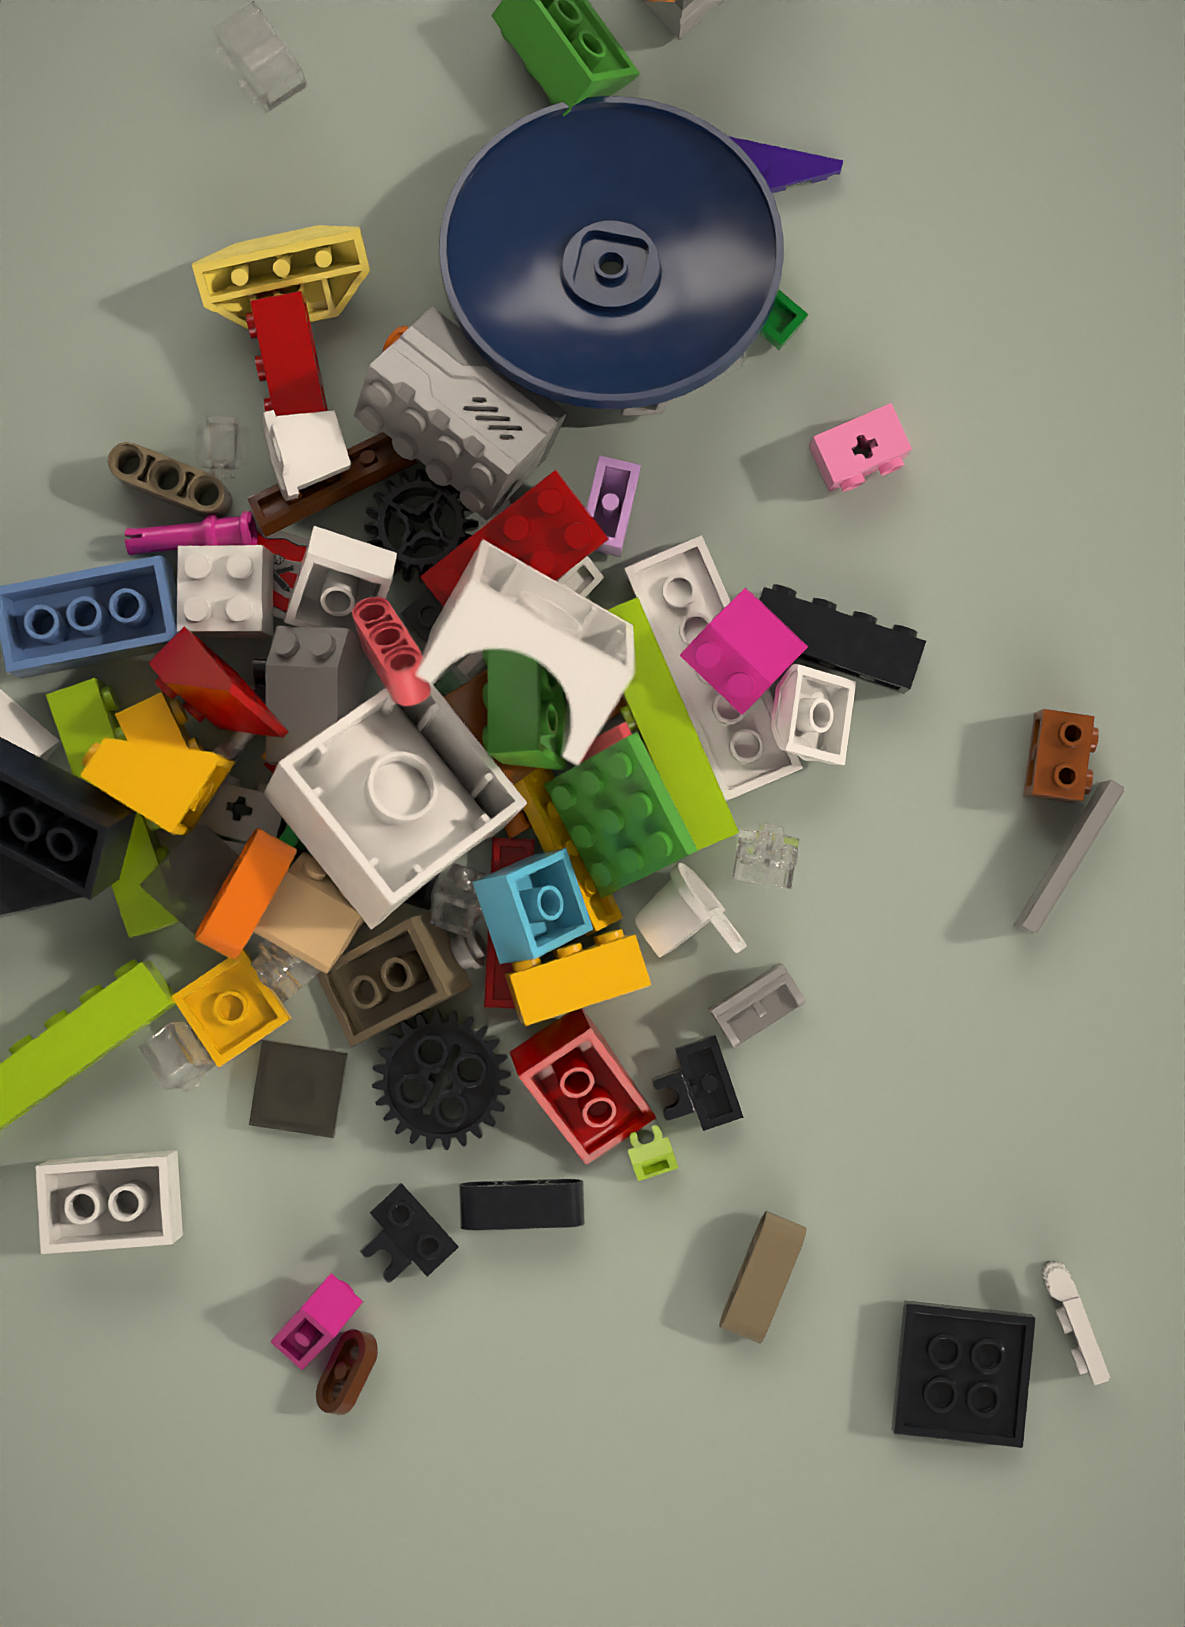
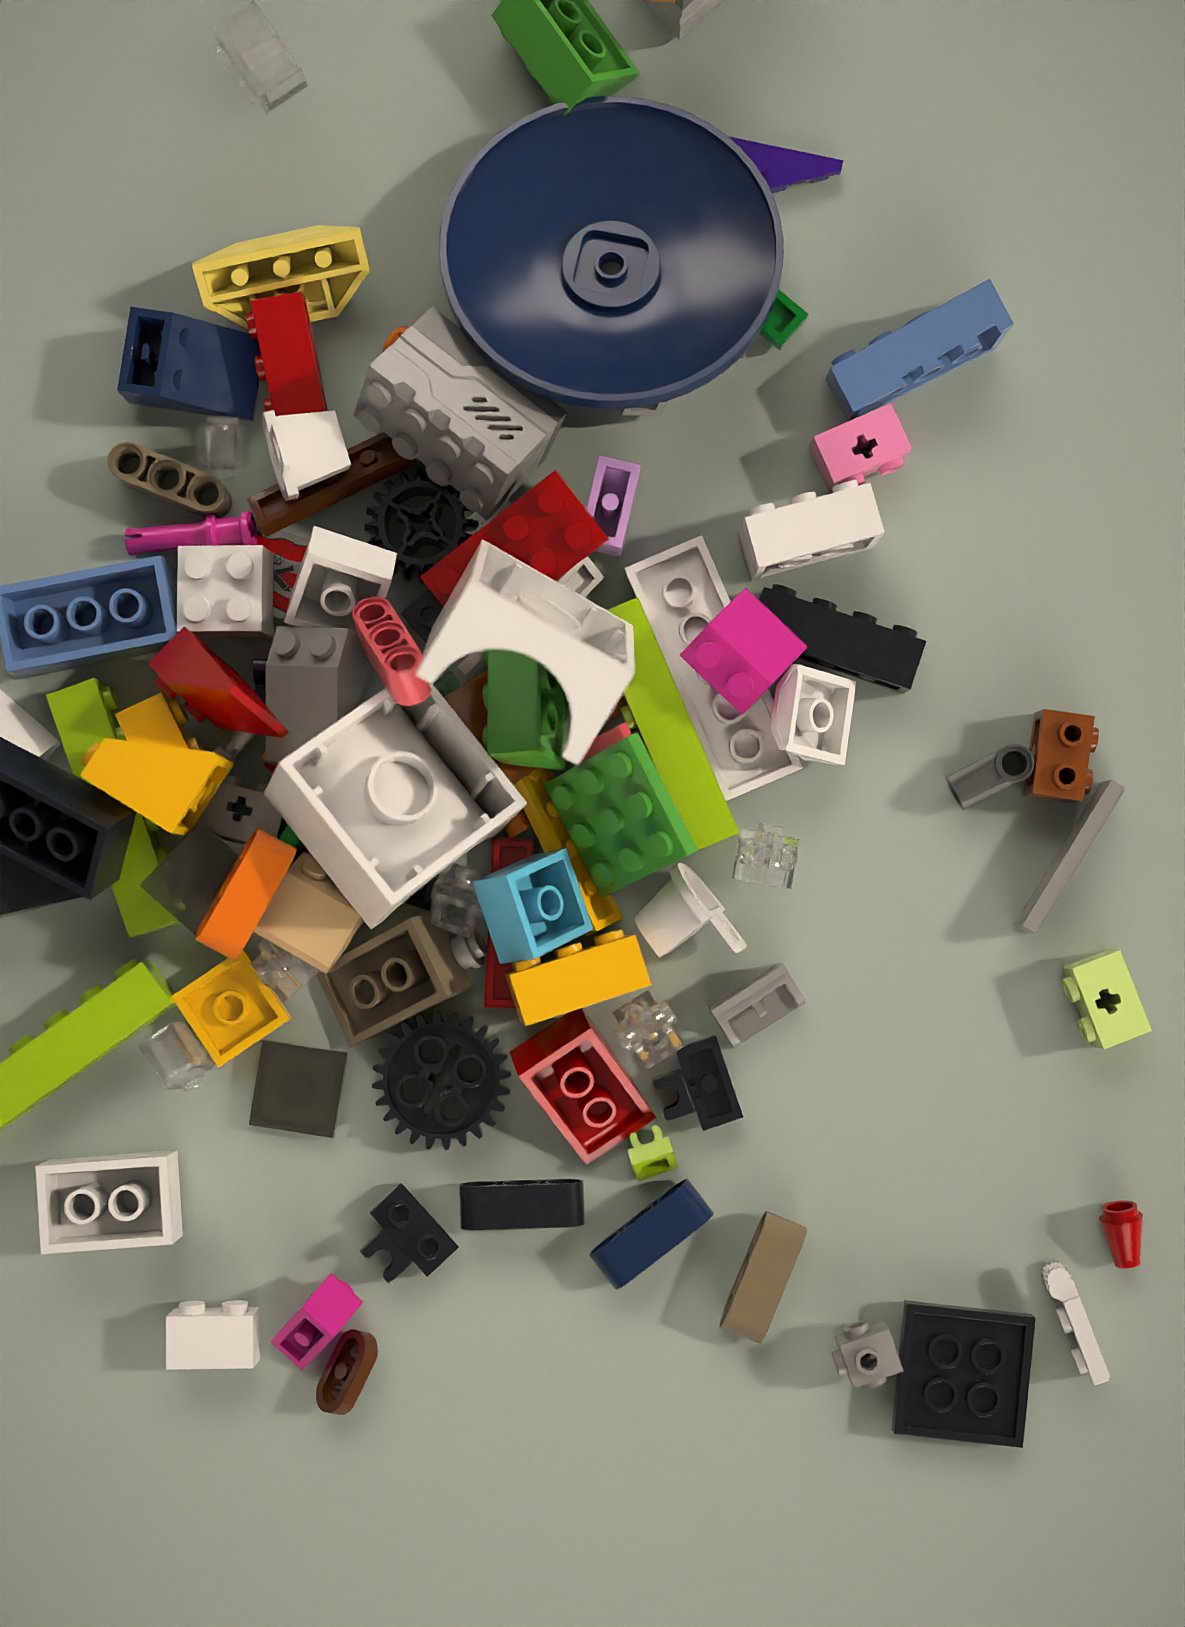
none -> dark blue slope [117,307,261,421]
none -> white brick [166,1300,260,1370]
none -> dark blue beam [589,1178,714,1290]
none -> clear brick [612,990,684,1070]
none -> white brick [738,480,885,581]
none -> medium blue wedge [825,278,1014,422]
none -> light grey brick [831,1320,903,1389]
none -> dark grey piece [945,744,1035,810]
none -> yellowish green brick [1061,949,1152,1050]
none -> red cone [1099,1200,1143,1269]

